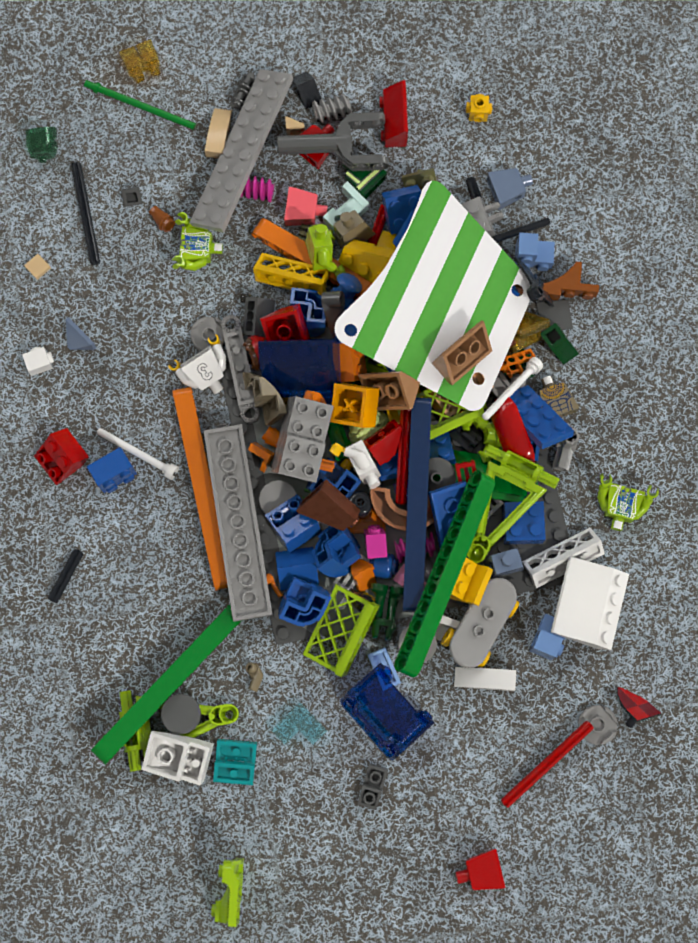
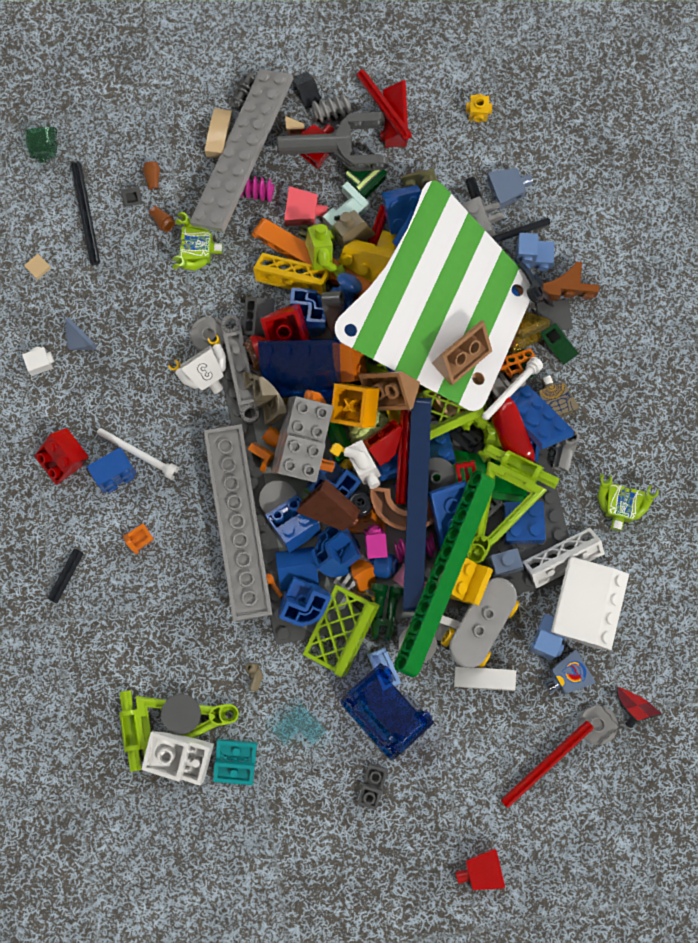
green bar [84,80,196,130] -> none
green beam [91,604,241,765] -> none
clear yellow hips [119,39,161,84] -> none
orange beam [172,387,228,591] -> none
lime slope [211,858,244,927] -> none
none -> orange tile [123,523,154,554]
none -> dark orange cone [142,161,160,190]
none -> red axle [356,69,412,141]
none -> sand blue torso [544,650,596,695]

